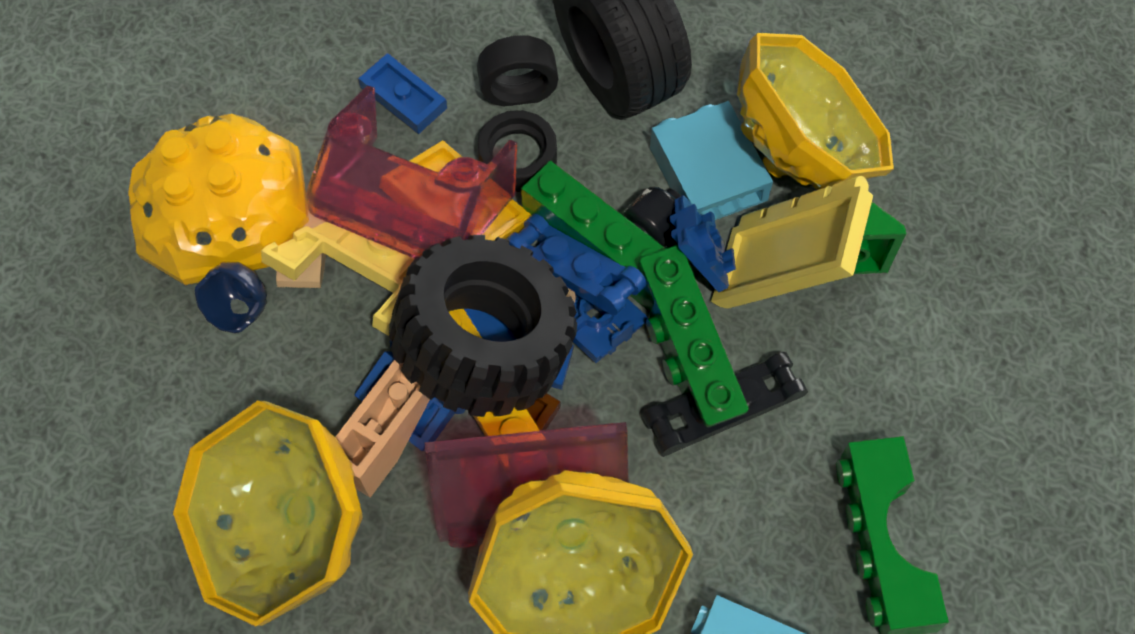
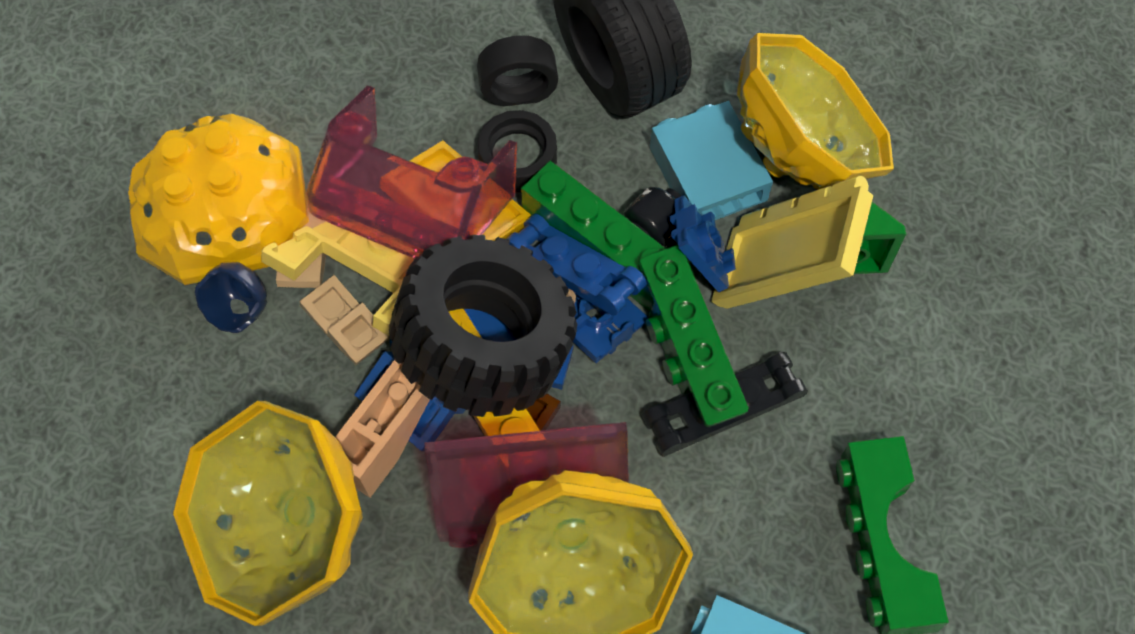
blue plate [358,53,447,134] -> none
none -> tan slope [299,275,390,365]

